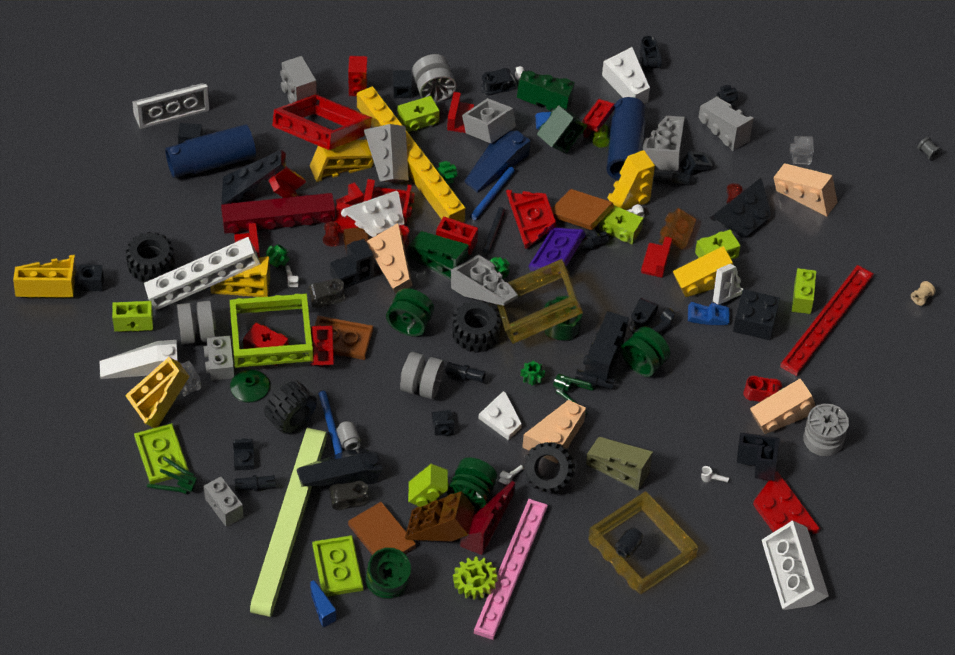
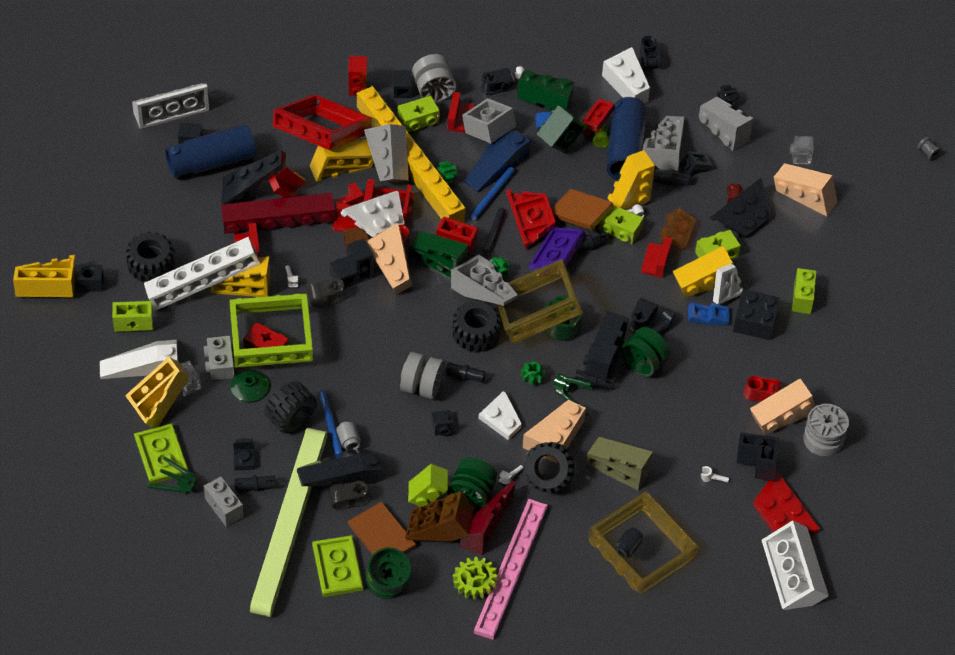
light grey wheel [177,301,216,345] -> none
green gear [266,244,289,267] -> none
light grey brick [280,56,317,103] -> none
red brick [310,326,333,365] -> none
blue slope [310,580,336,627] -> none
dark orange tile [315,316,374,360] -> none
clear red bush [323,222,341,247] -> none
dark green wheel [386,288,434,336] -> none
red tile [780,265,874,376] -> none
tan bush [911,281,936,306] -> none

